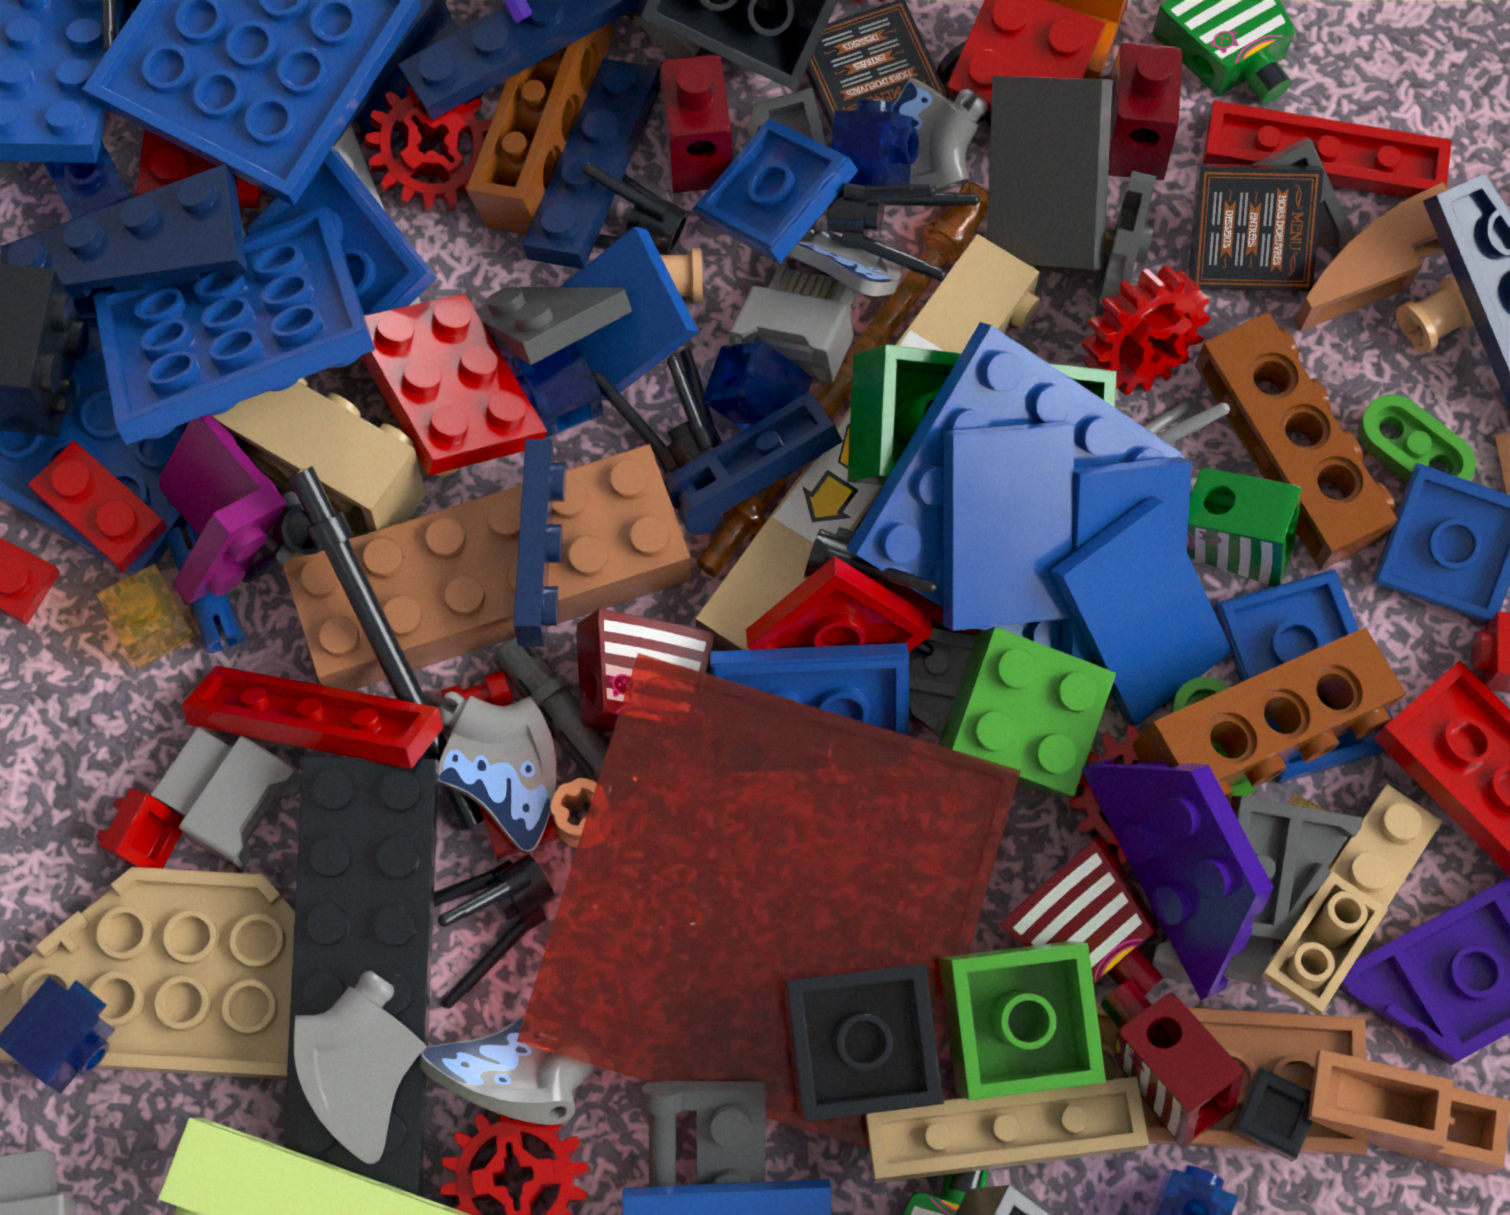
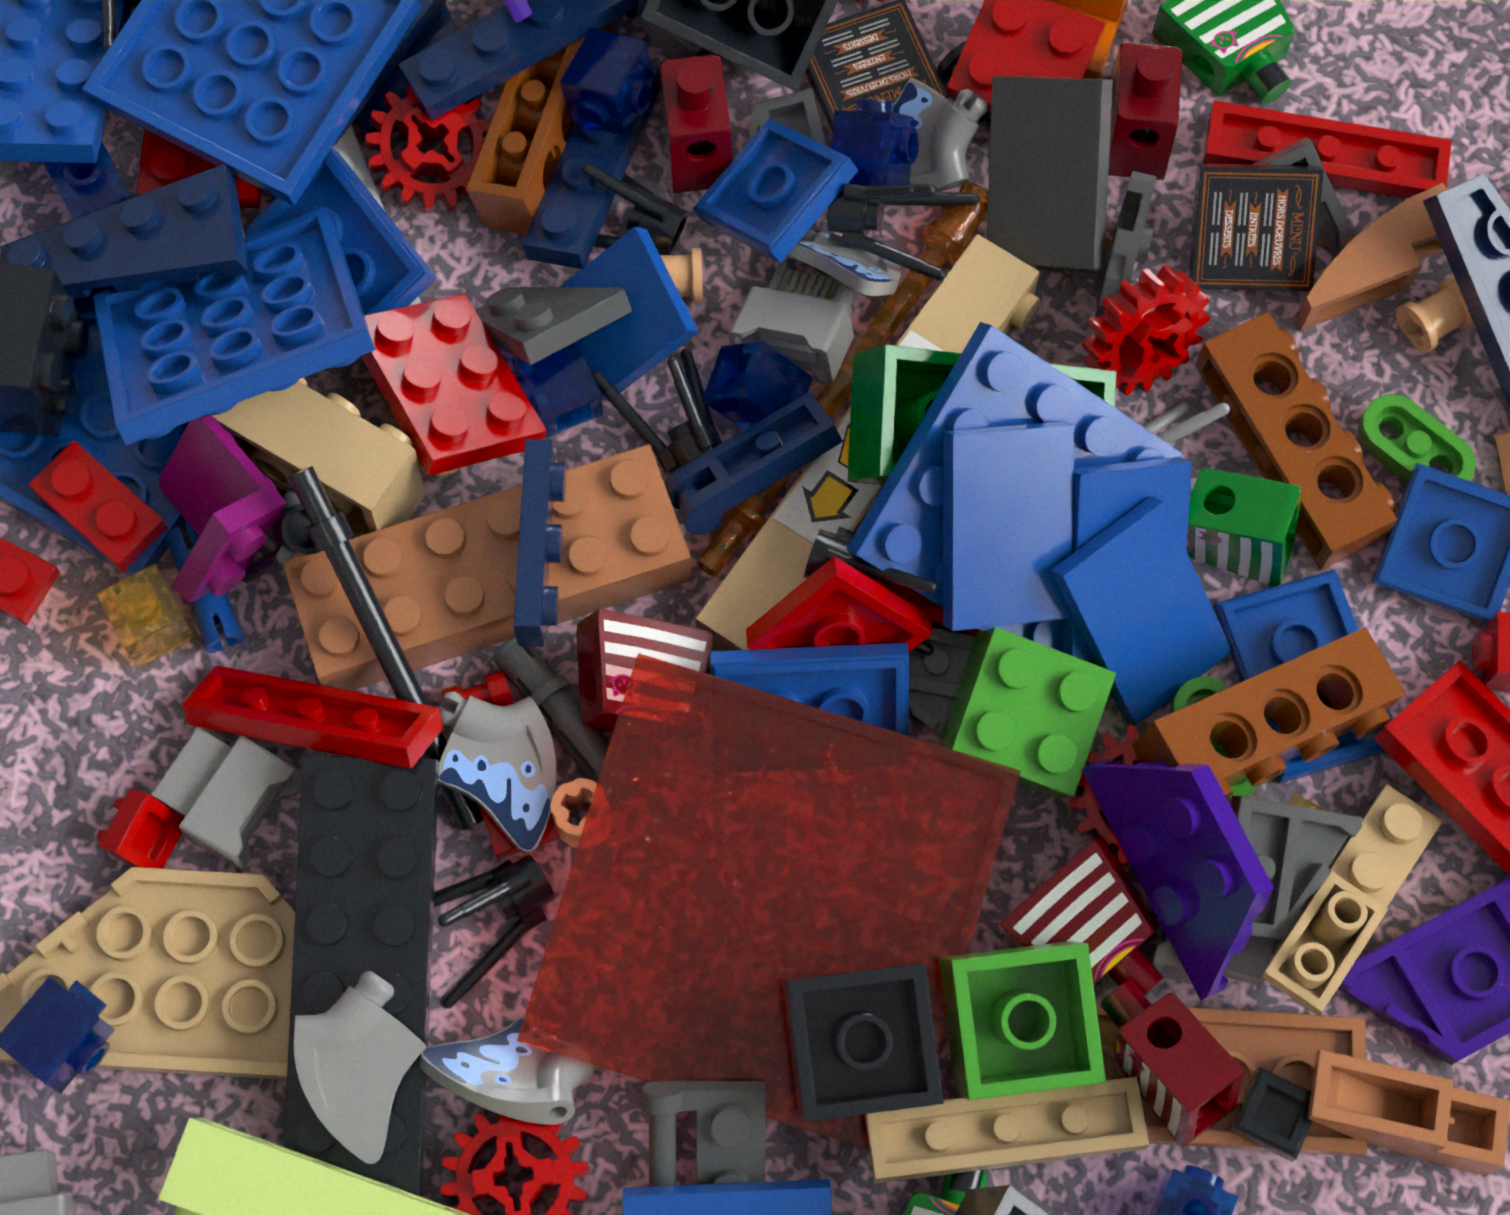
none -> clear blue brick [560,28,656,136]

